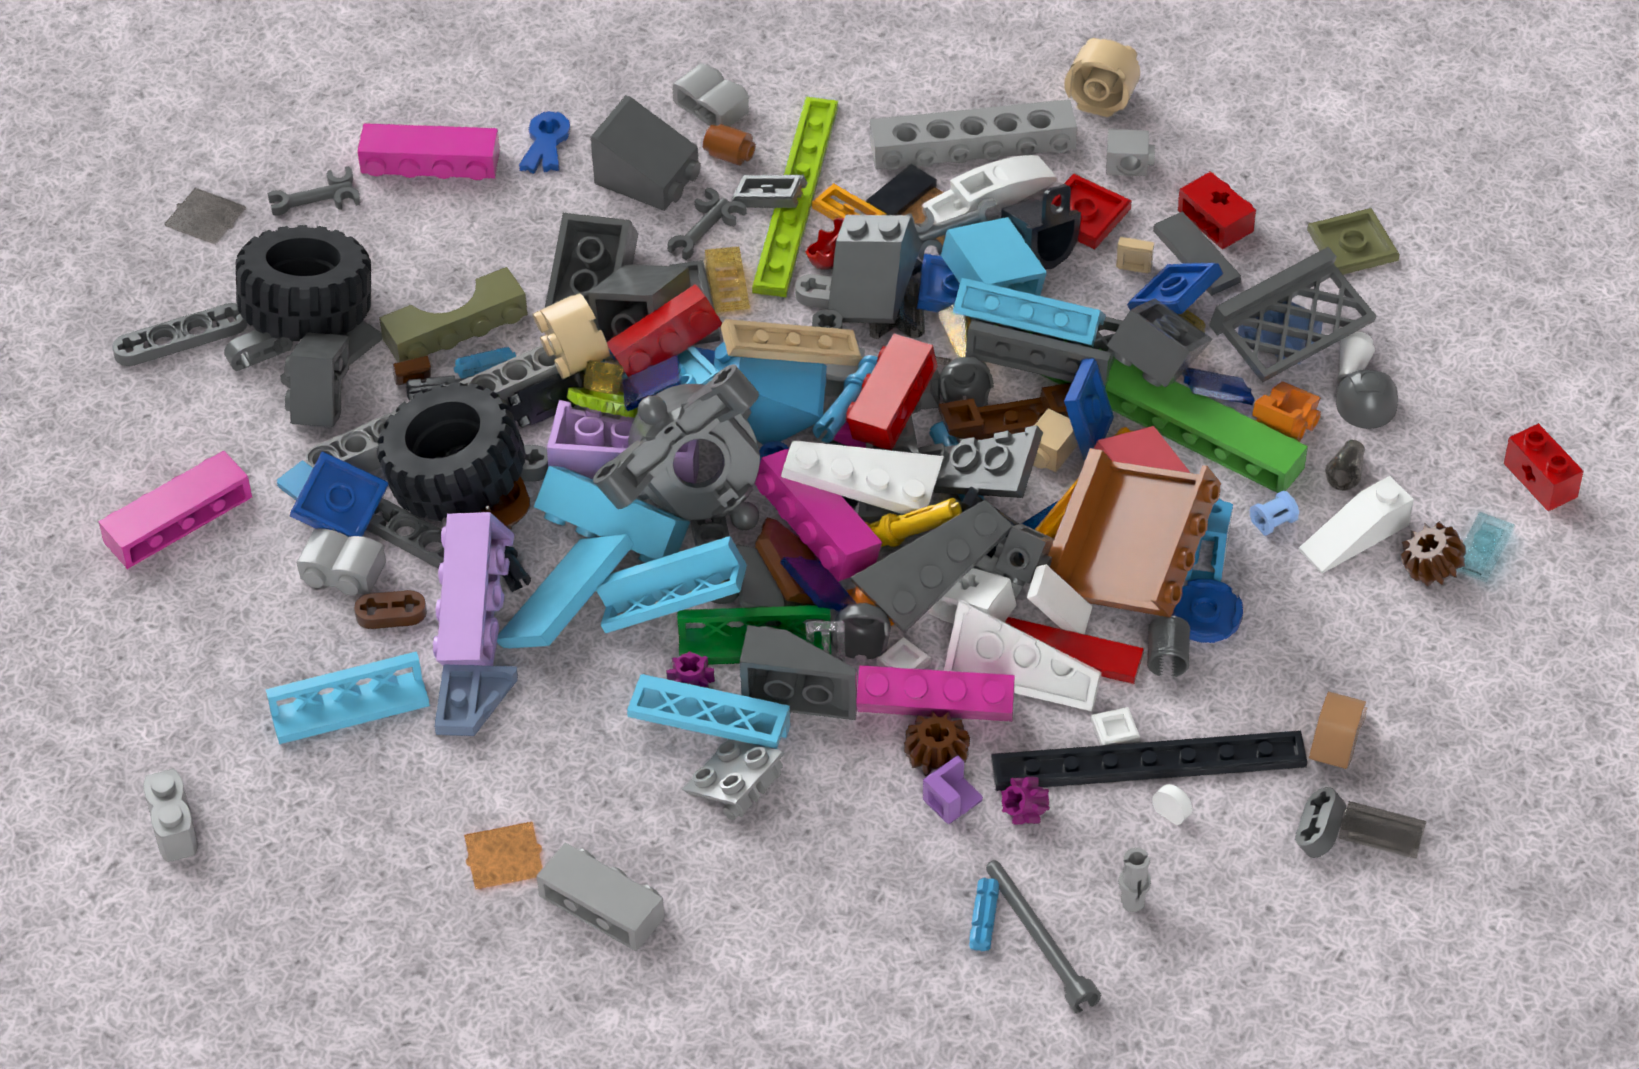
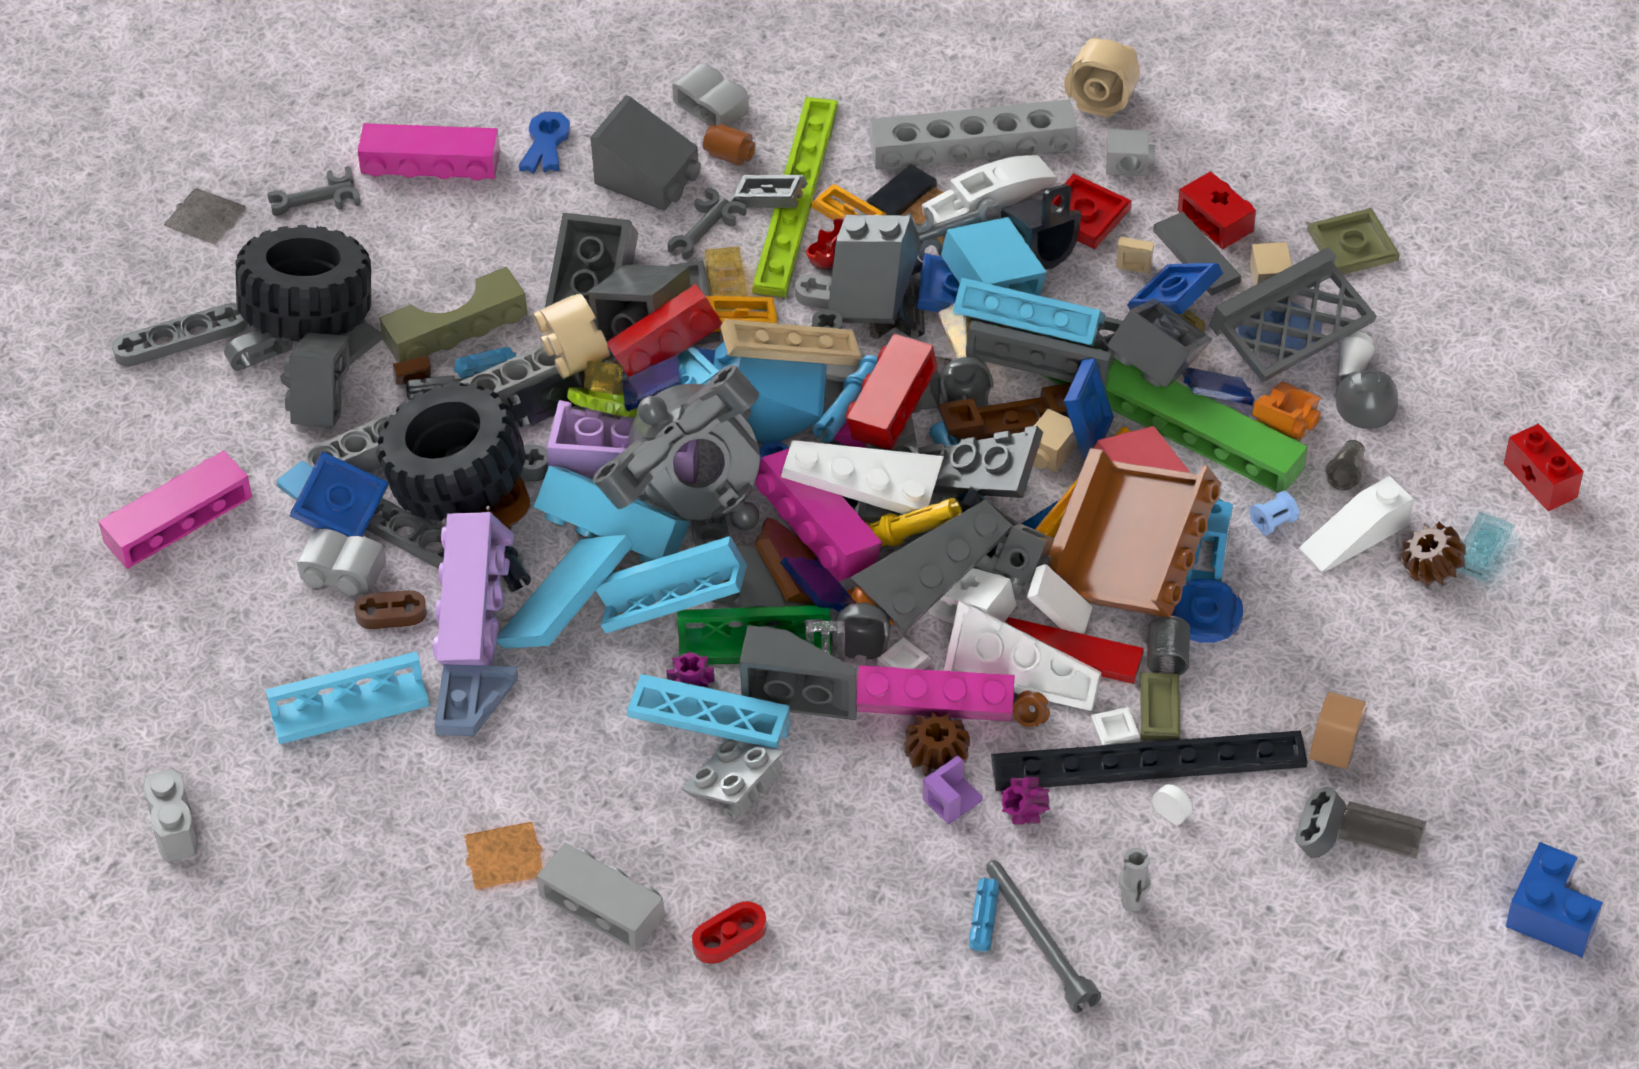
none -> red plate [692,901,767,964]
none -> light orange tile [706,296,778,332]
none -> dark orange plate [1013,690,1050,727]
none -> olive tile [1140,673,1180,741]
none -> tan brick [1250,242,1292,286]
none -> blue brick [1505,842,1603,957]

